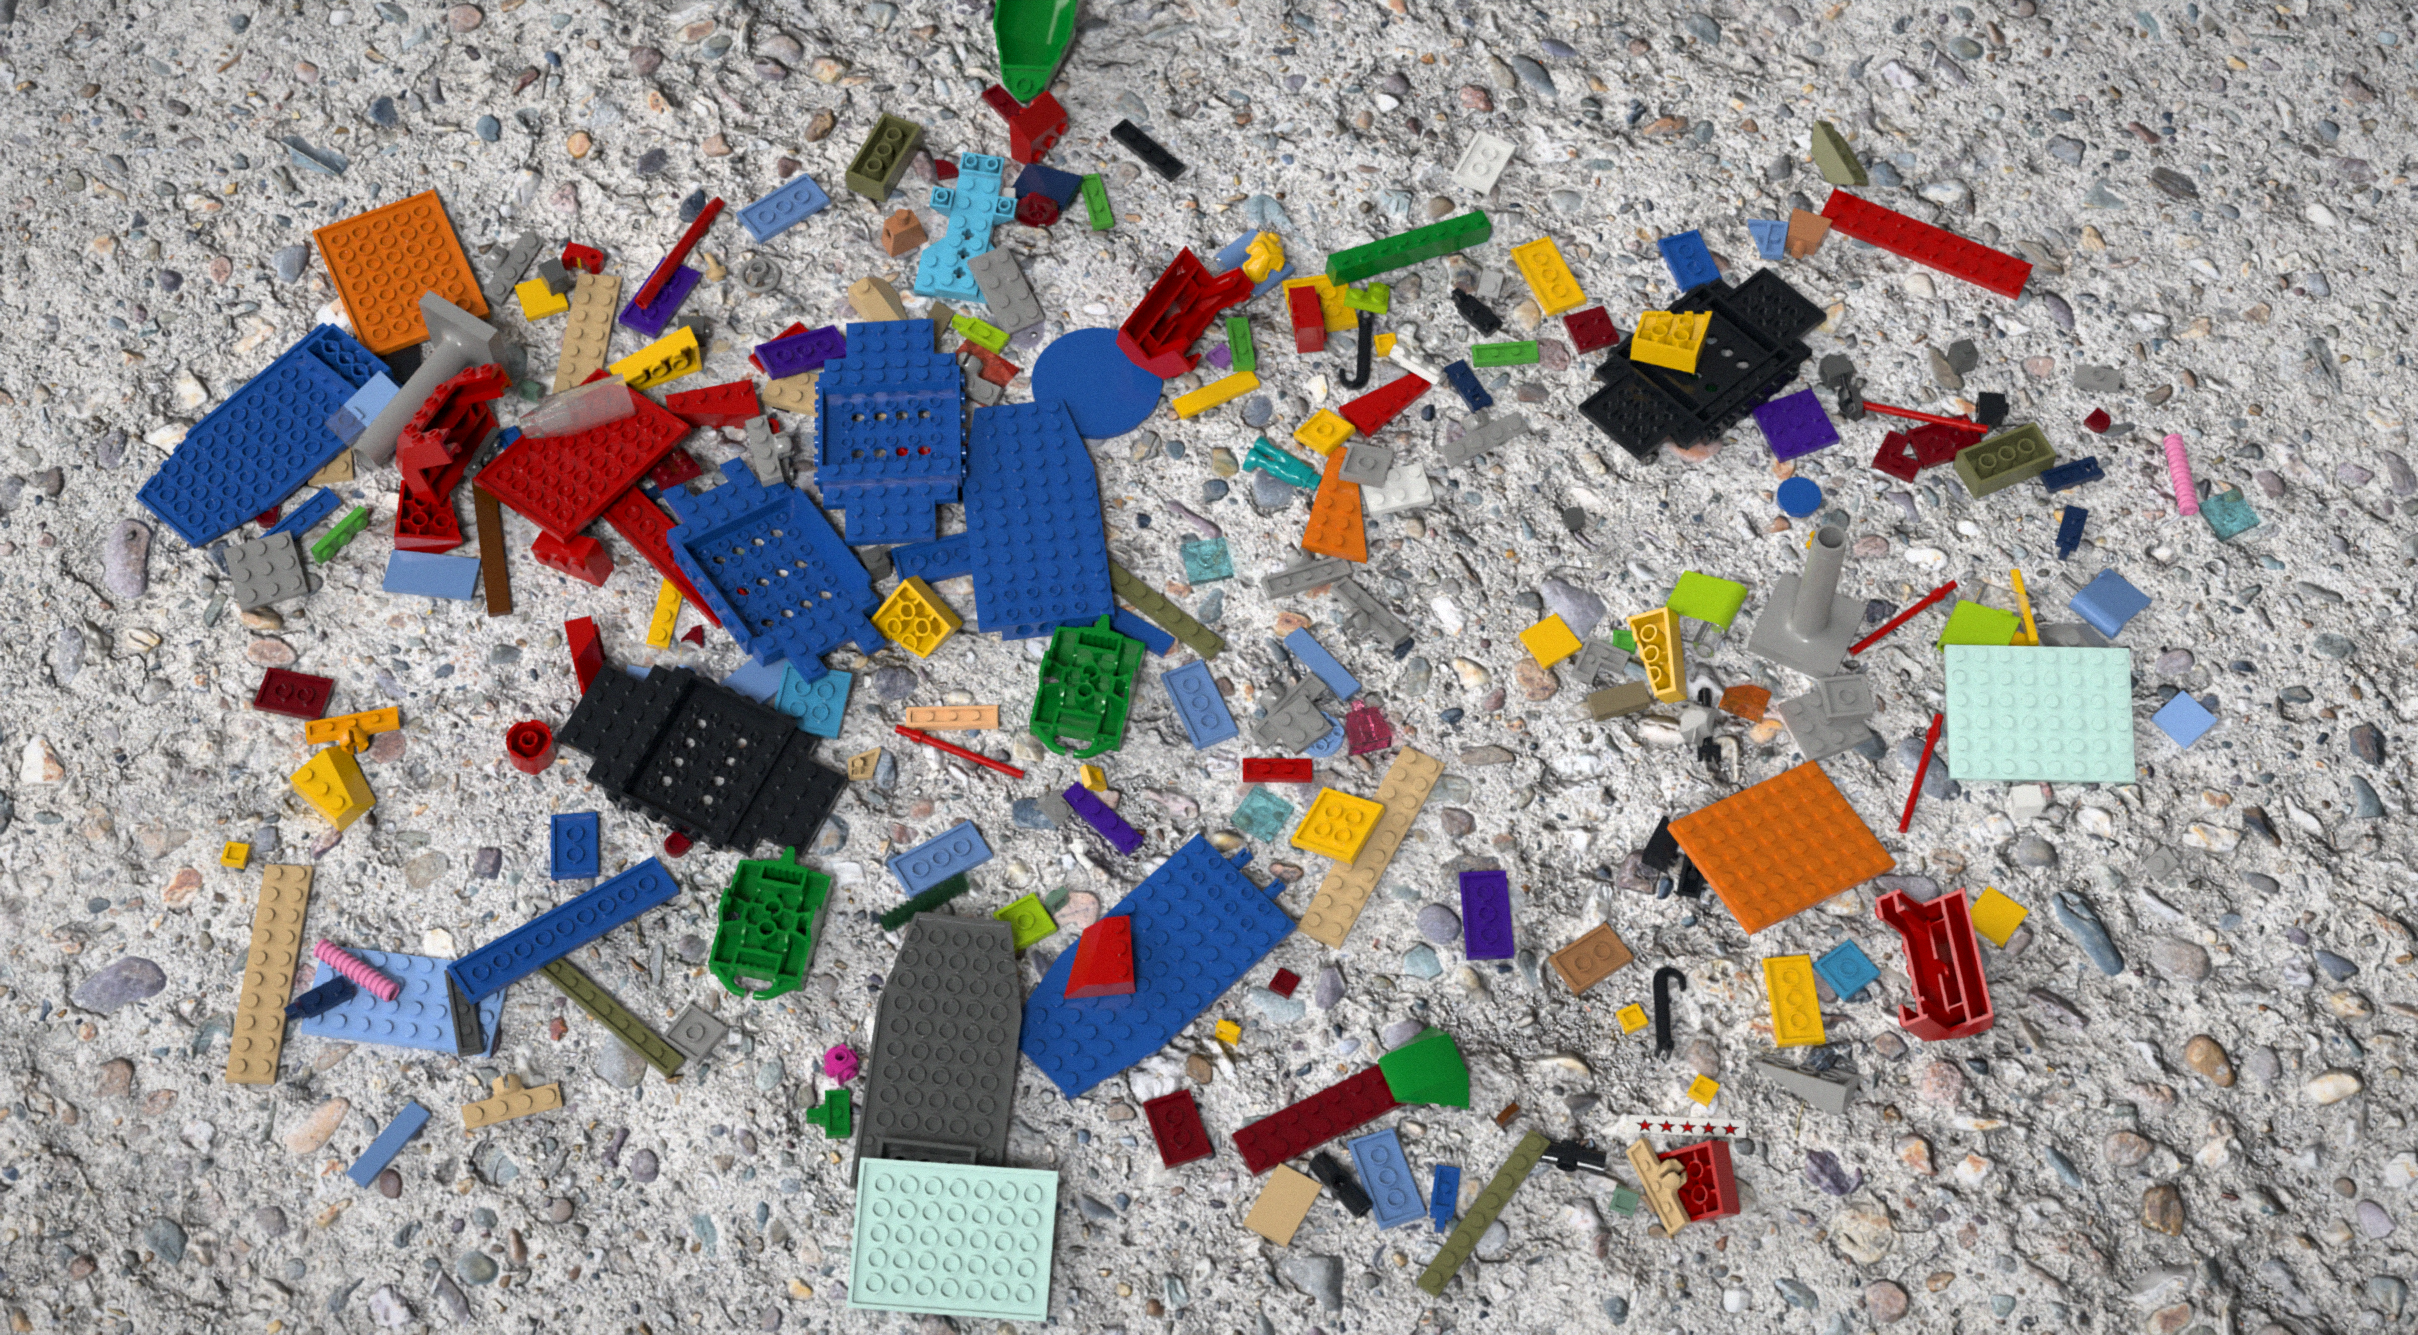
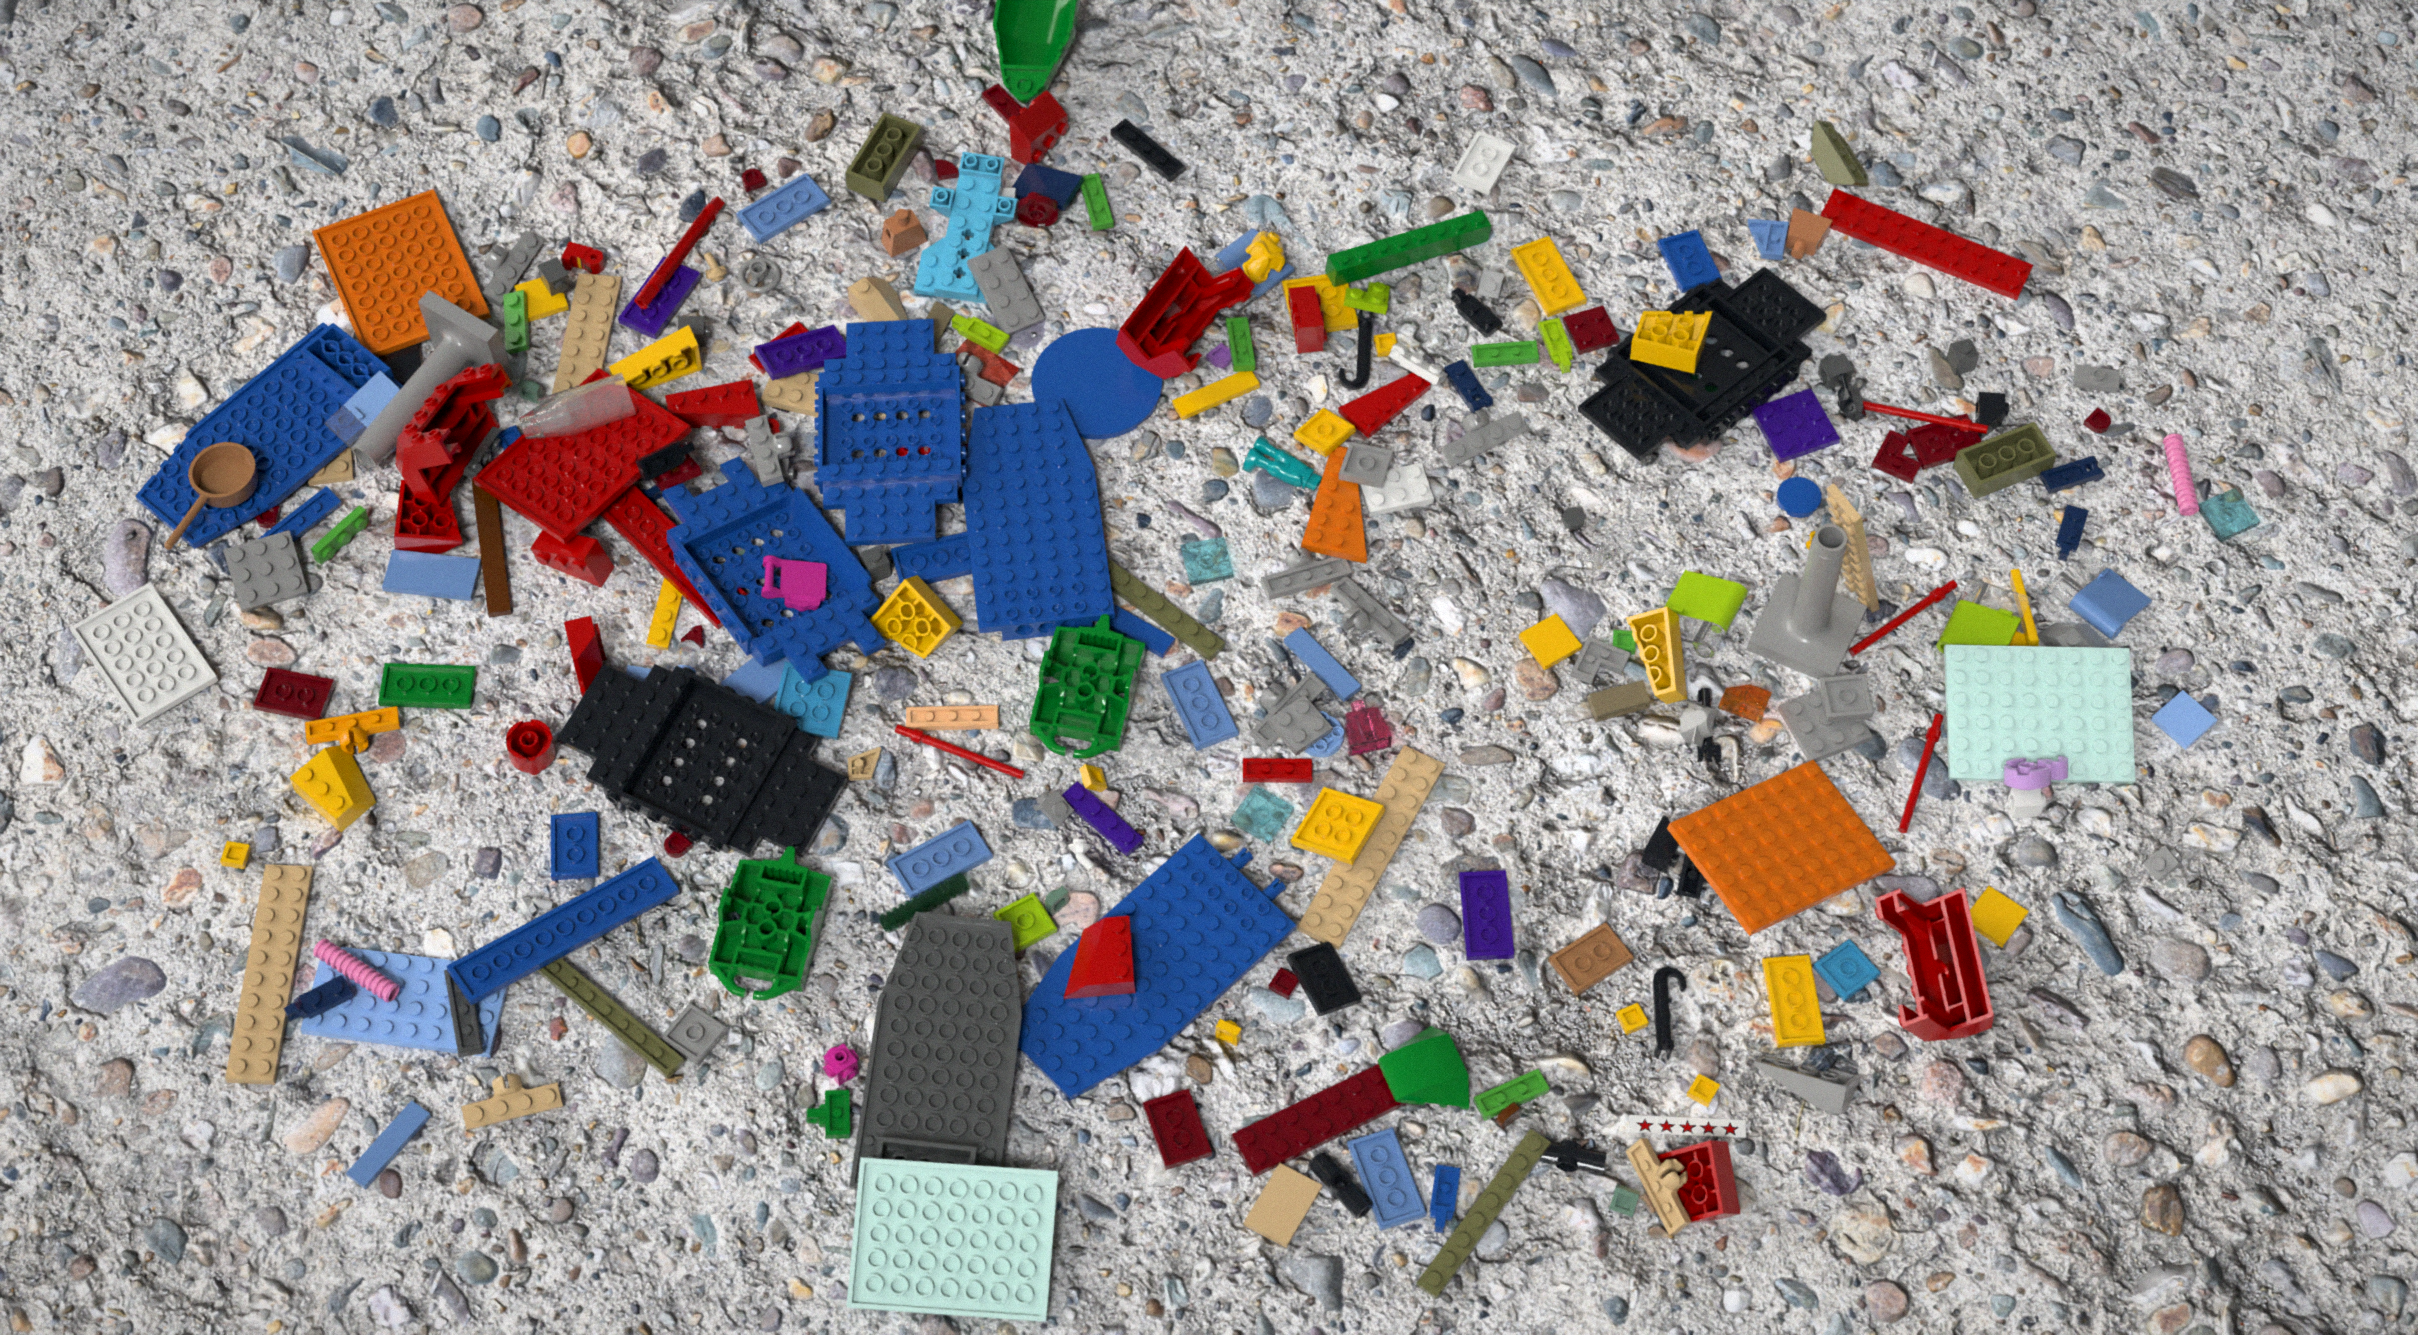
none -> white plate [69,582,218,728]
none -> medium nougat piece [164,442,258,550]
none -> green tile [378,663,477,709]
none -> bright green plate [503,290,529,355]
none -> black hinge [635,441,695,481]
none -> dark red tile [742,168,767,192]
none -> dark pink piece [761,555,827,612]
none -> black tile [1286,942,1362,1017]
none -> bright green plate [1473,1069,1550,1121]
none -> lime hinge [1538,318,1573,374]
none -> tan plate [1826,483,1880,613]
none -> lavender piece [2004,756,2068,790]

